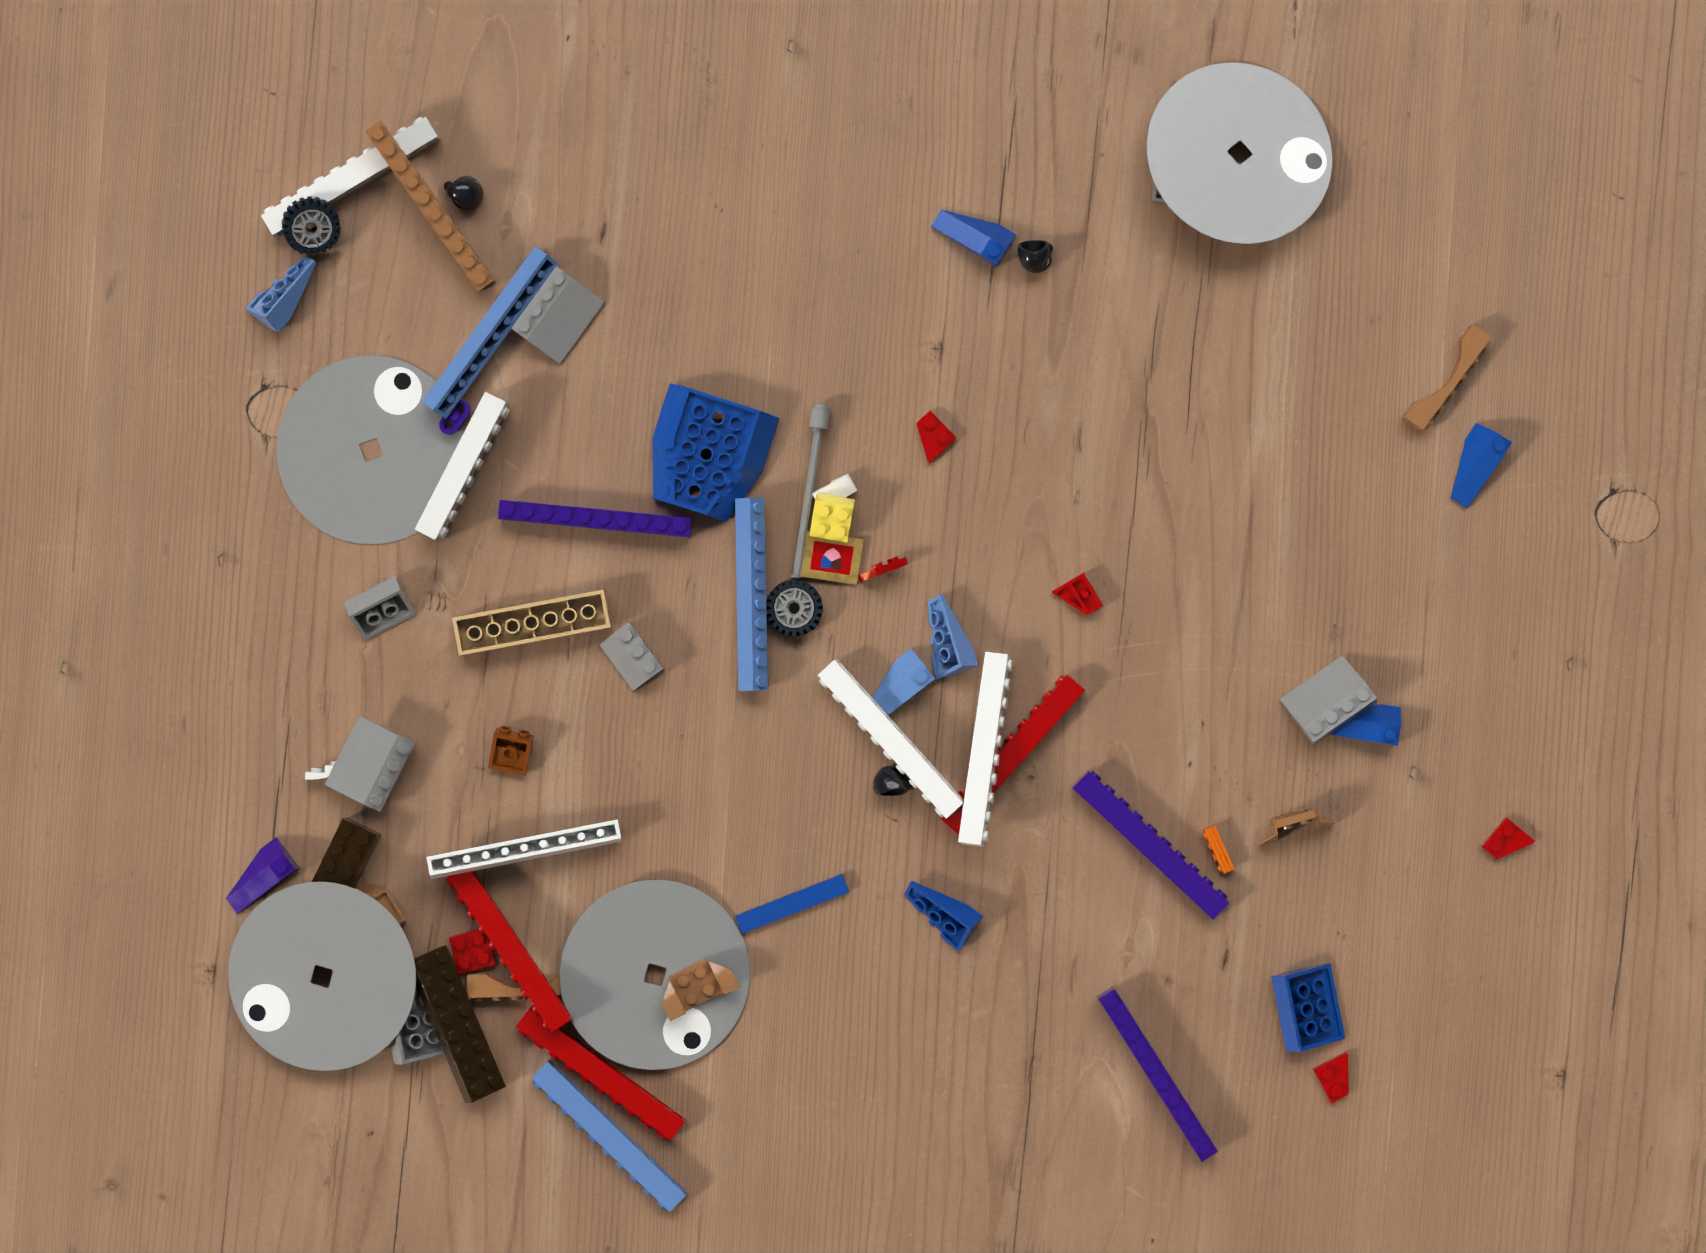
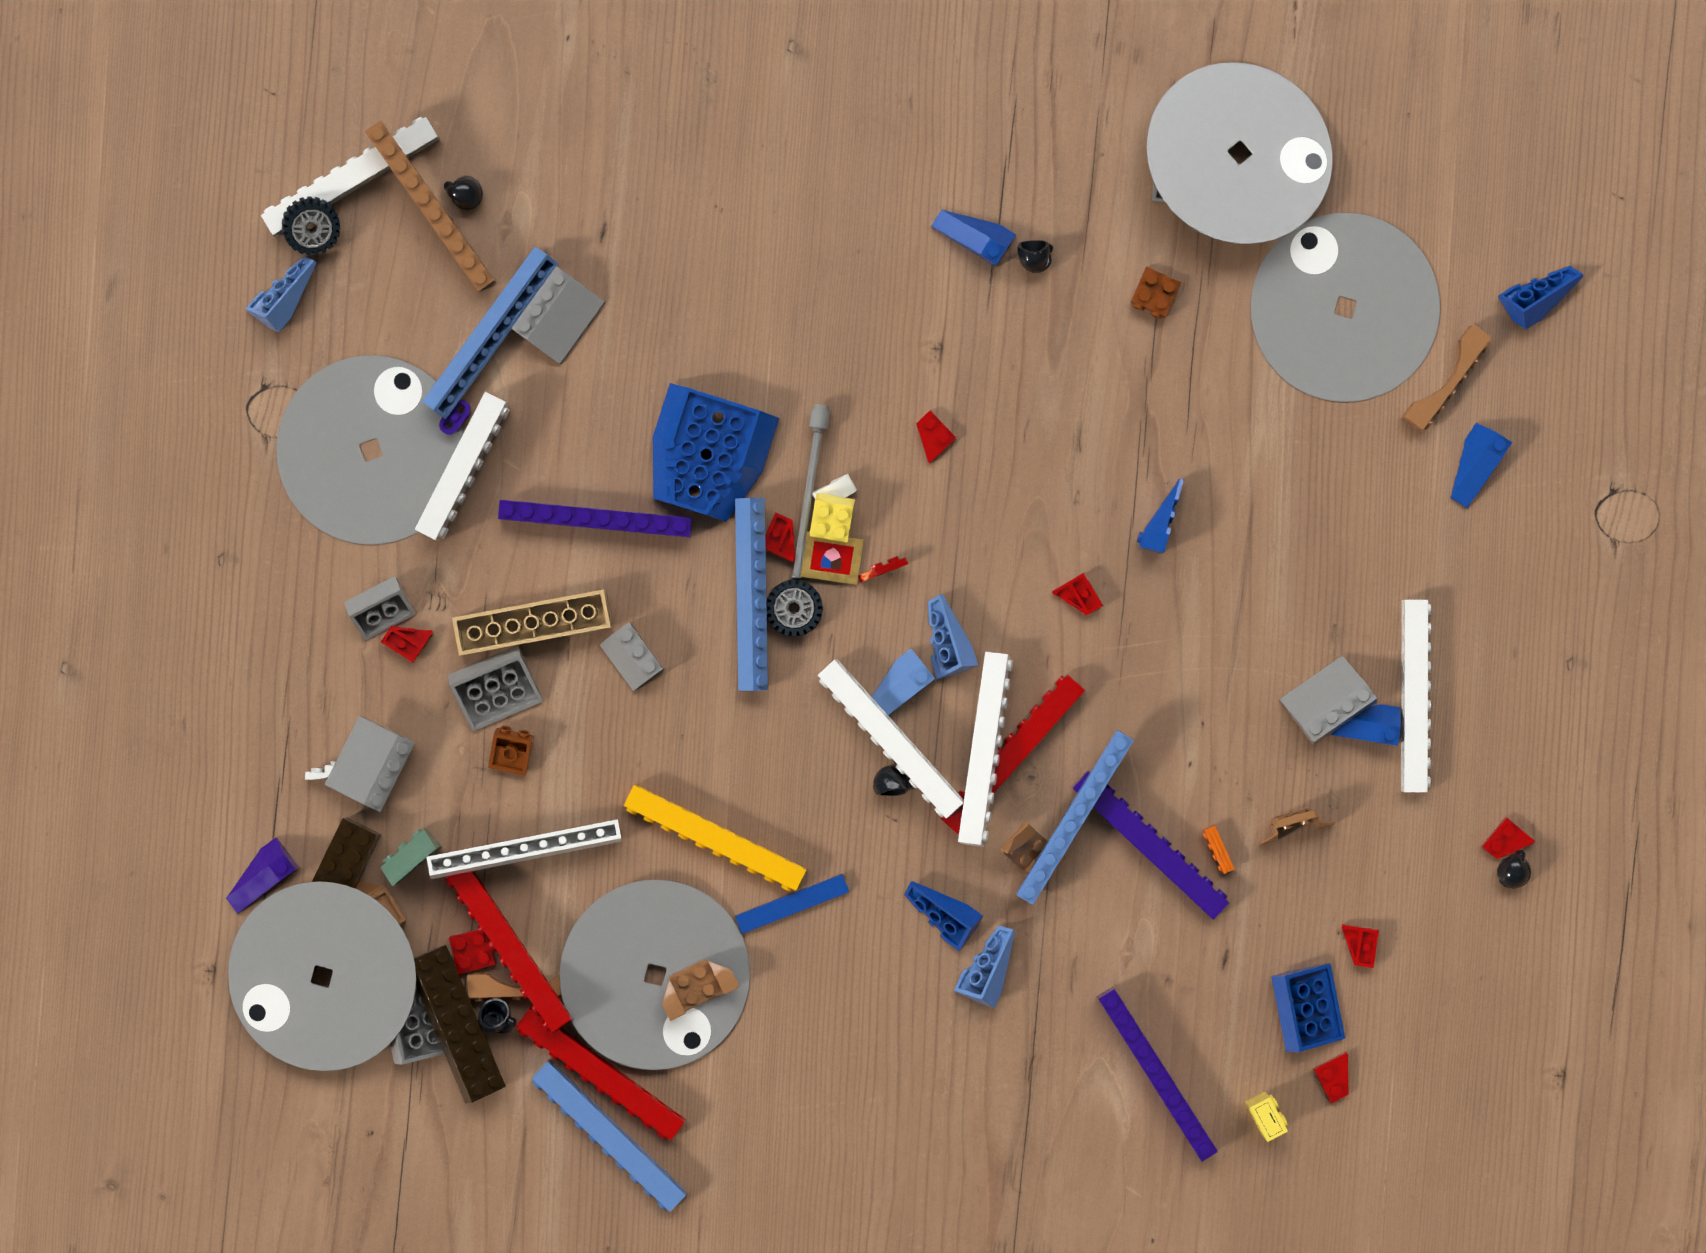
none -> sand green slope [380,828,442,886]
none -> red wing [381,626,433,663]
none -> light grey slope [448,645,543,731]
none -> black piece [478,998,517,1034]
none -> yellow brick [624,784,806,892]
none -> red wing [765,512,795,562]
none -> medium blue wedge [954,926,1015,1008]
none -> medium nougat piece [999,821,1066,872]
none -> medium blue brick [1016,729,1134,905]
none -> dark orange plate [1130,267,1181,319]
none -> blue wedge [1137,479,1184,554]
none -> light yellow brick [1245,1092,1288,1142]
none -> light grey piece [1251,213,1440,402]
none -> red wing [1342,924,1379,968]
none -> white brick [1401,600,1431,792]
none -> black piece [1497,850,1531,889]
none -> blue wedge [1498,266,1583,330]

